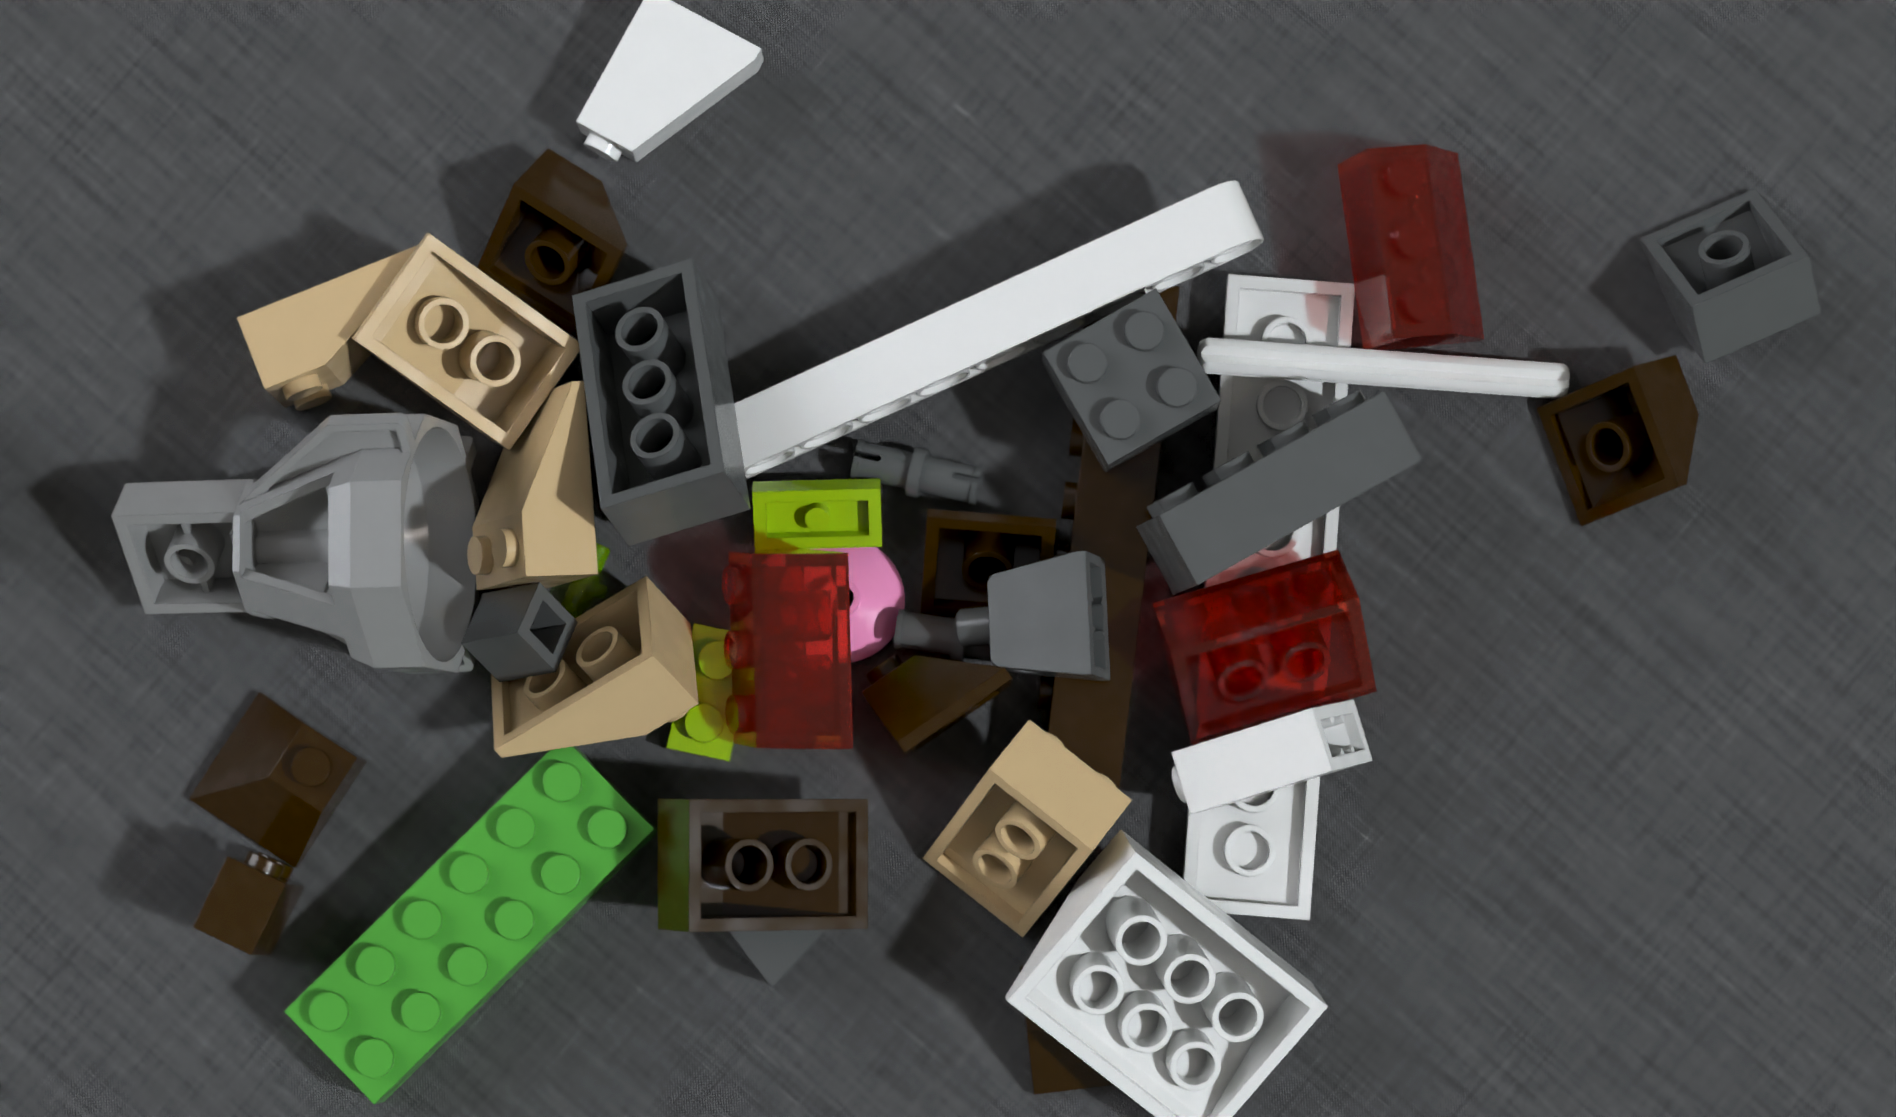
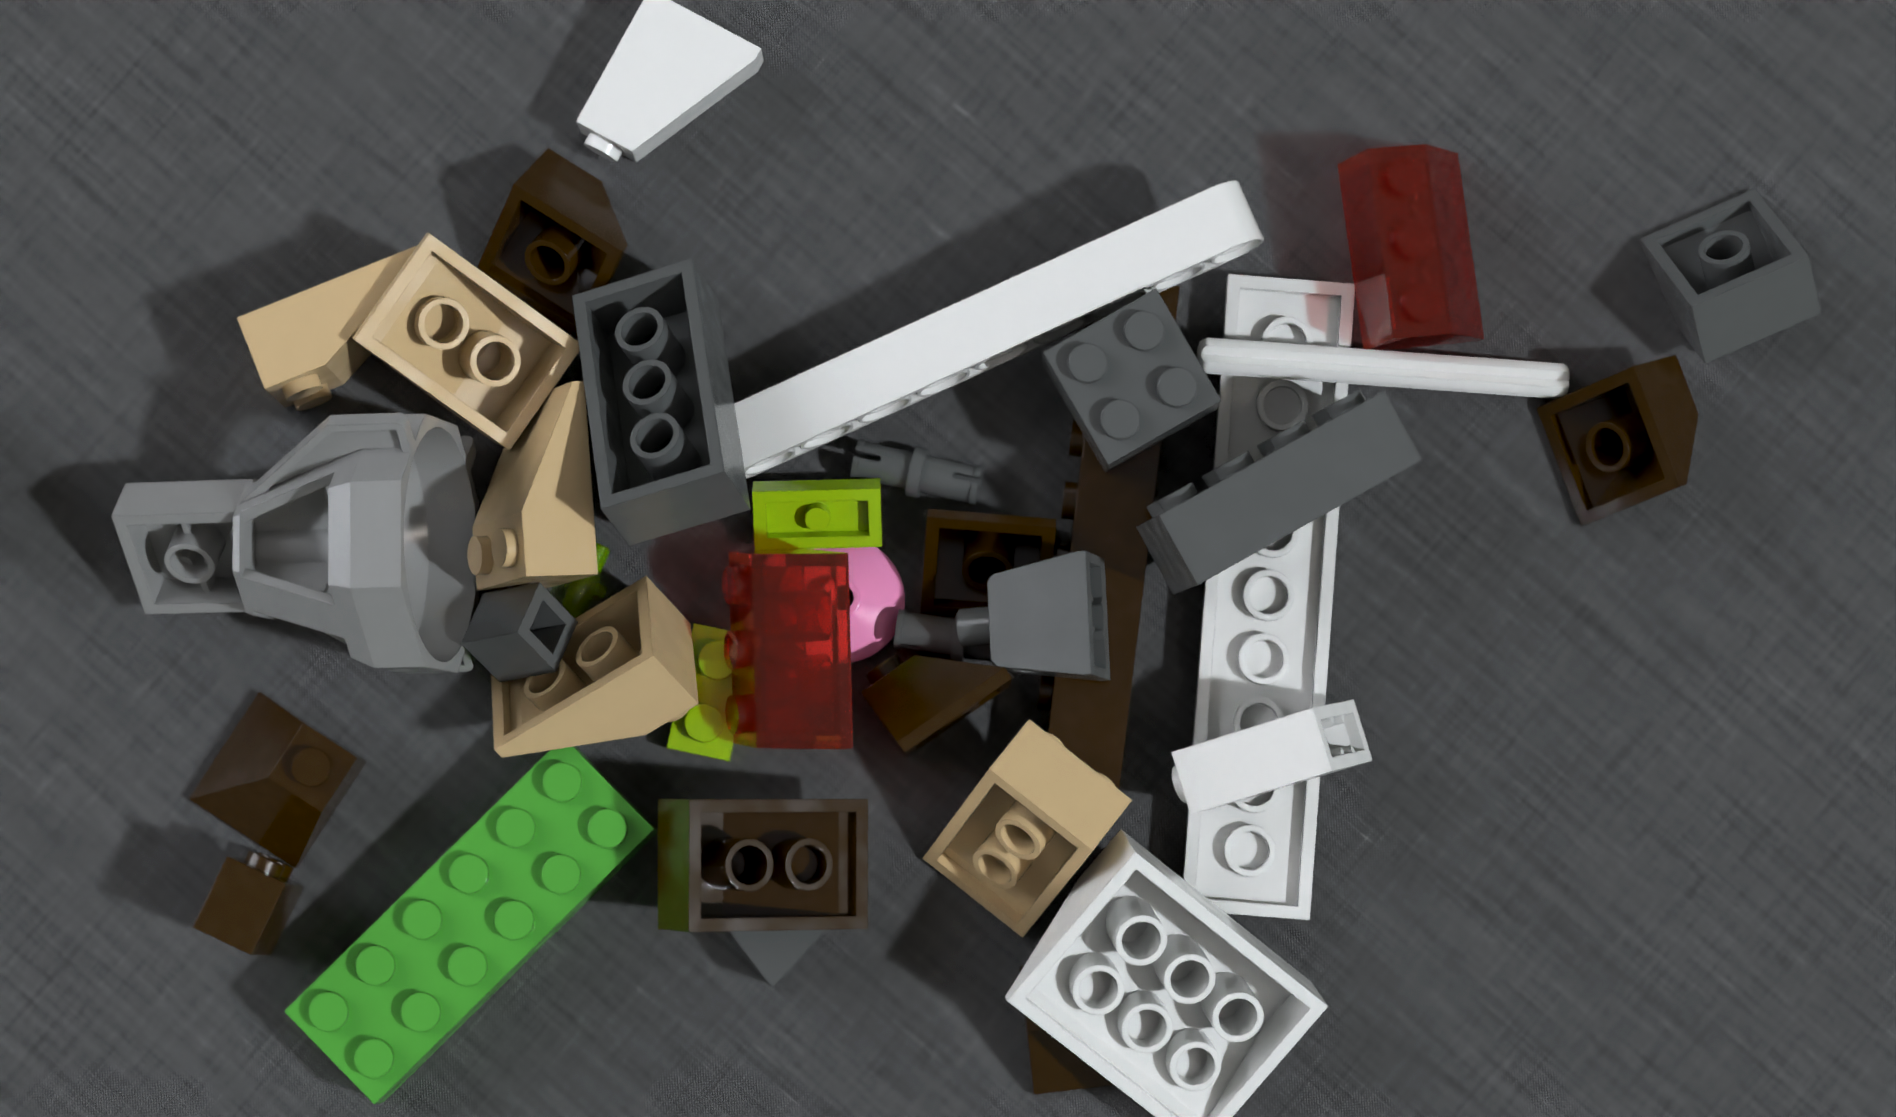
clear red slope [1152,549,1377,745] -> none

